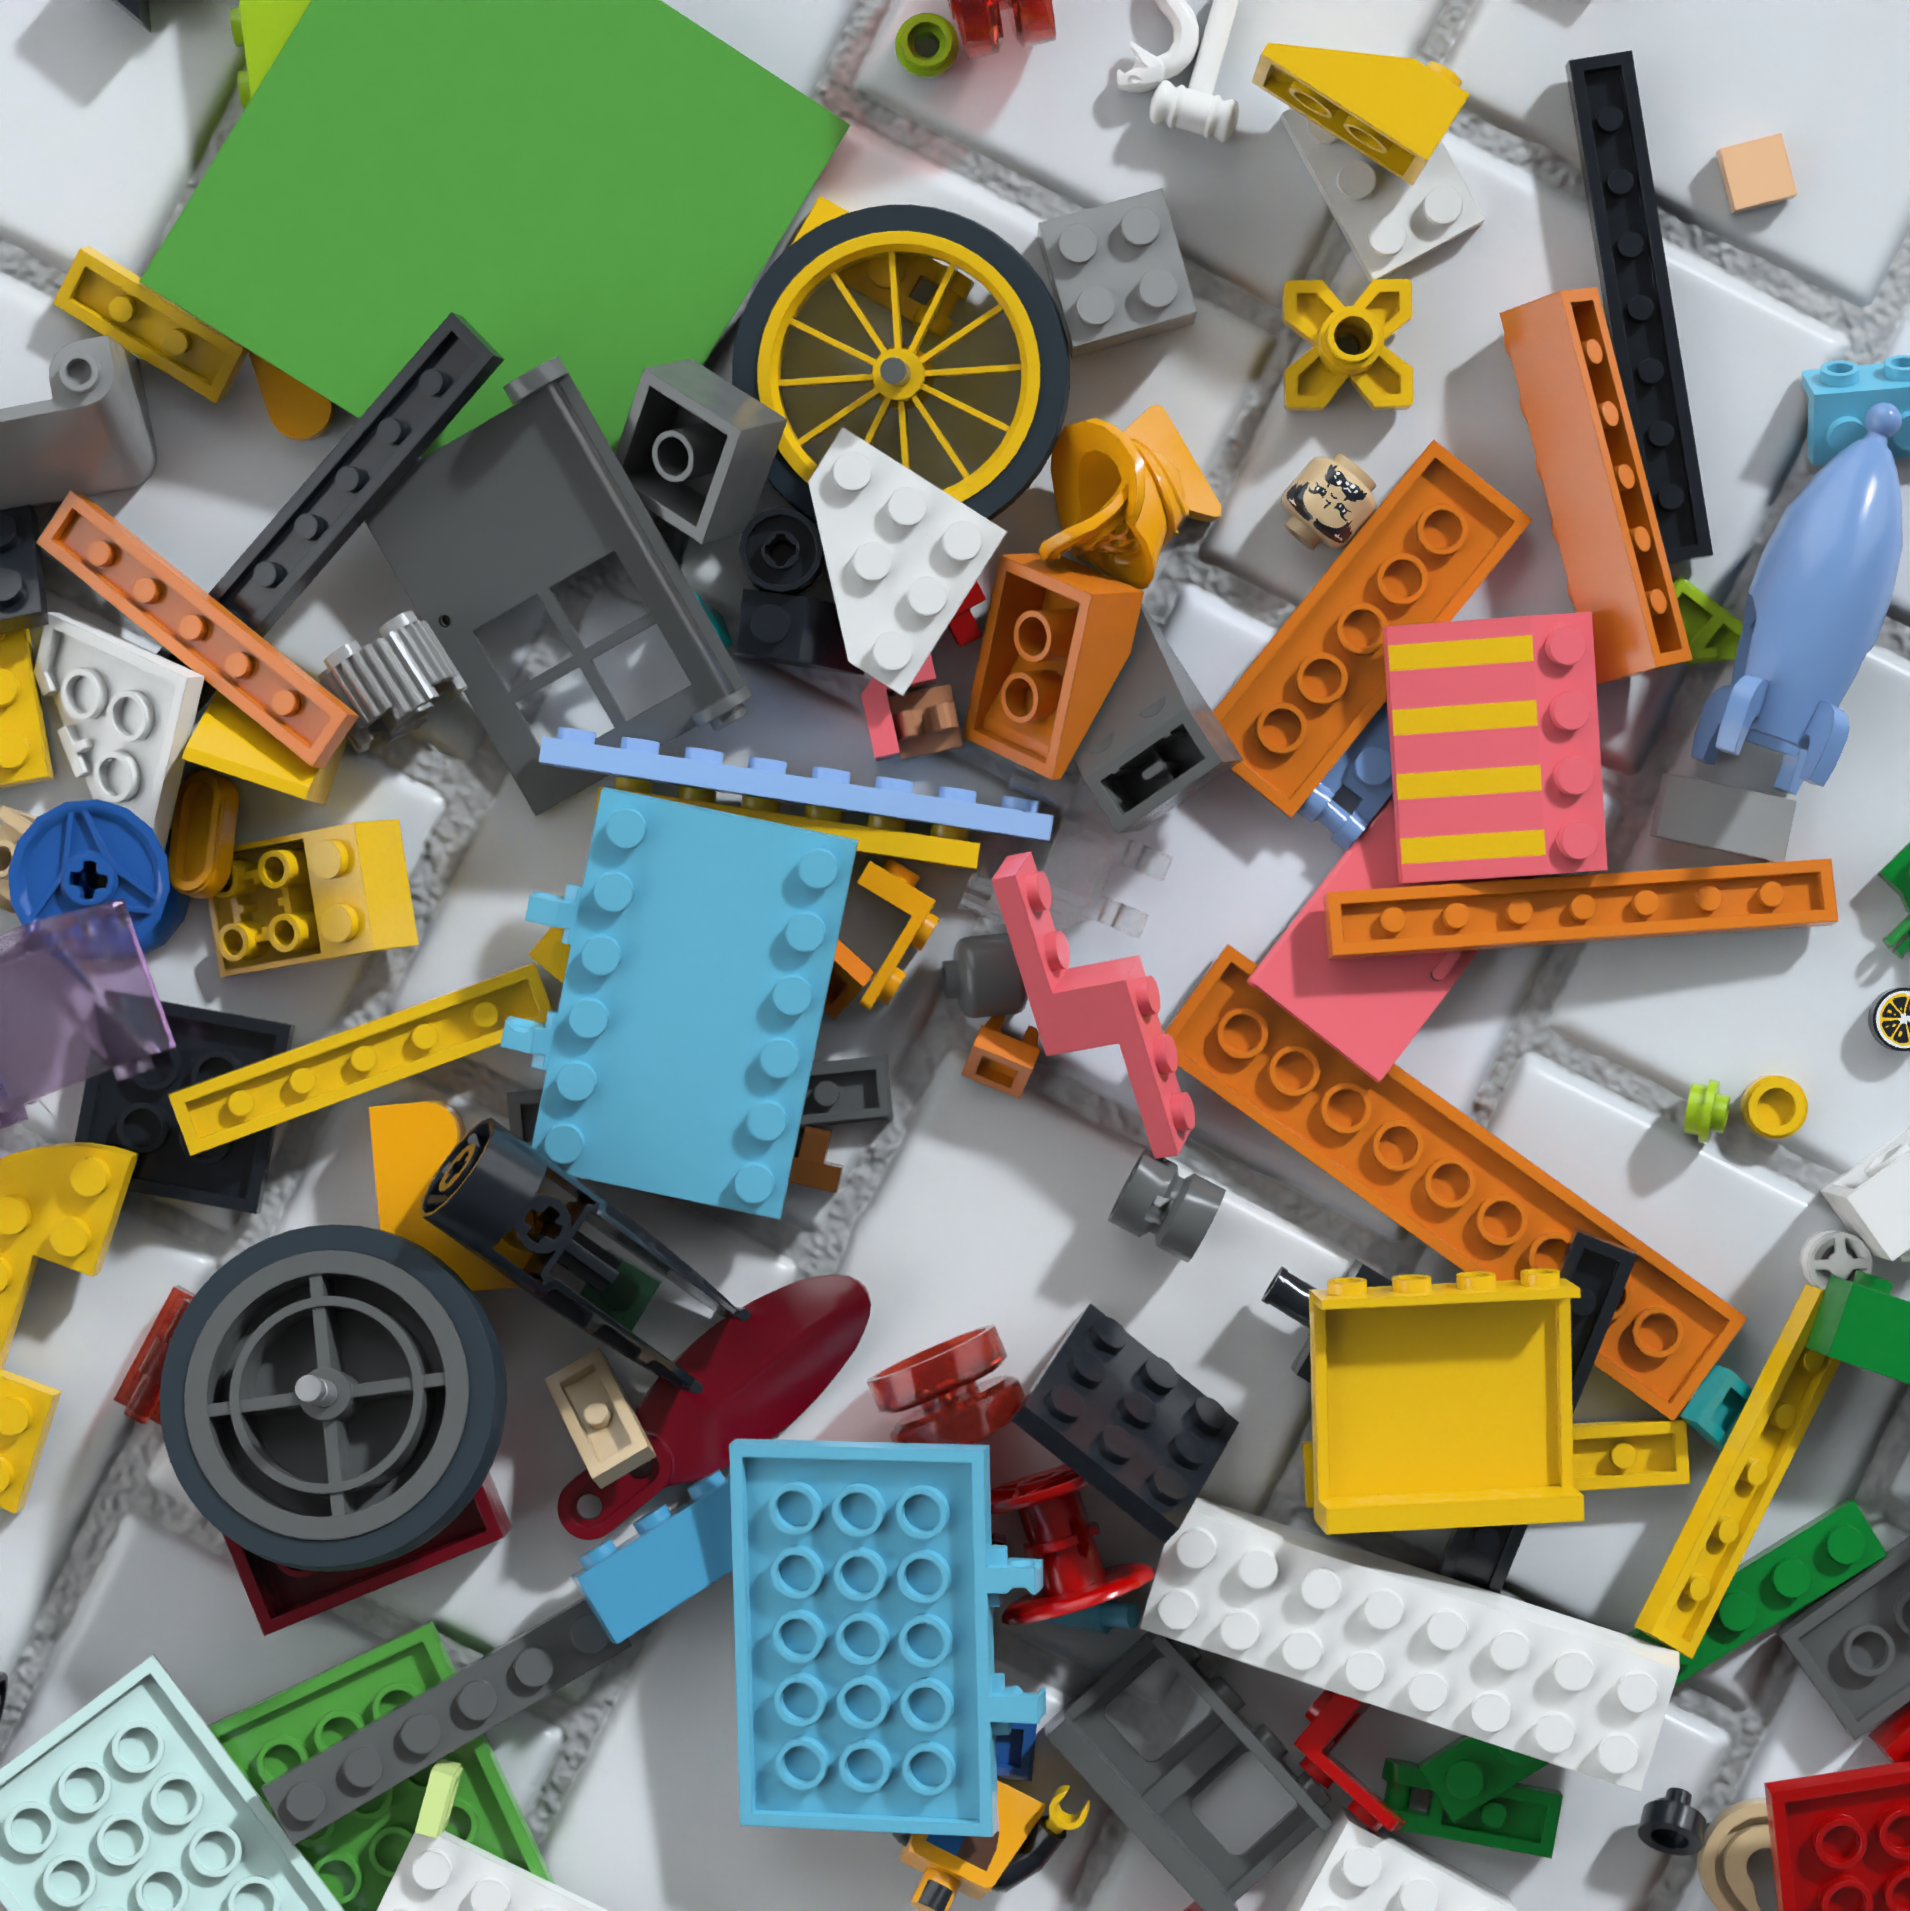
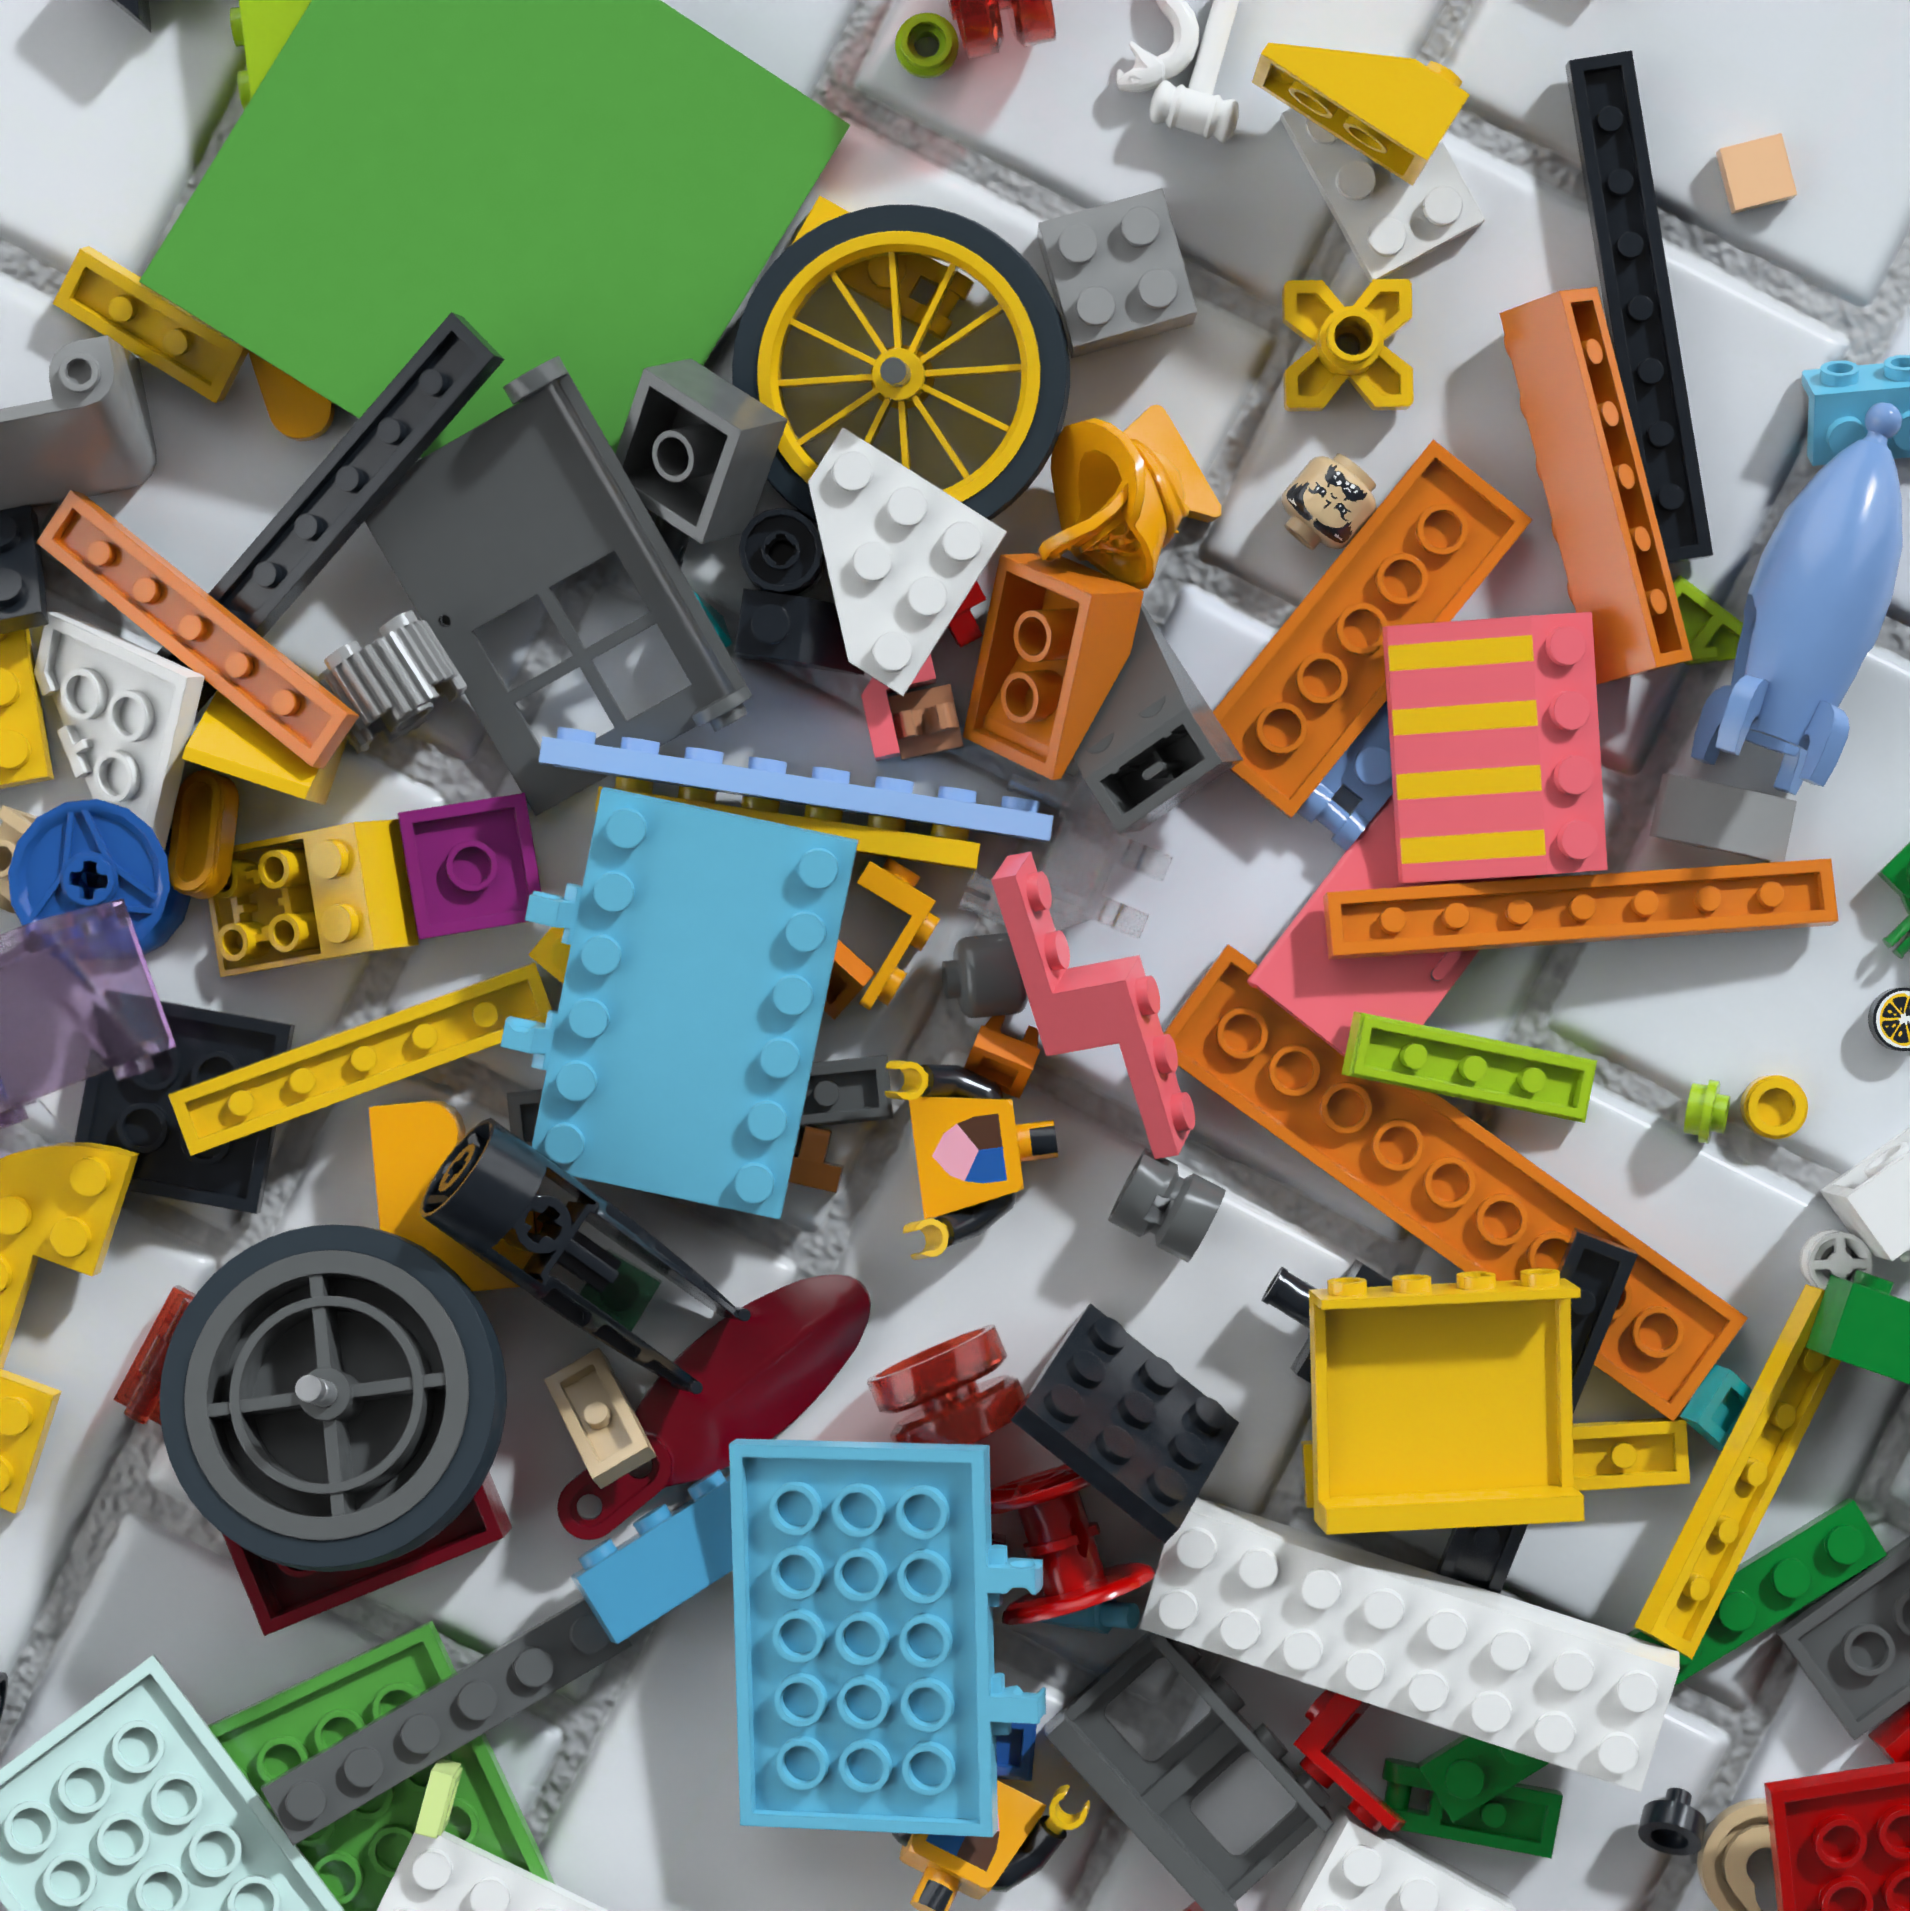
none -> magenta plate [397,793,542,940]
none -> torso [885,1060,1059,1260]
none -> lime tile [1341,1011,1597,1123]

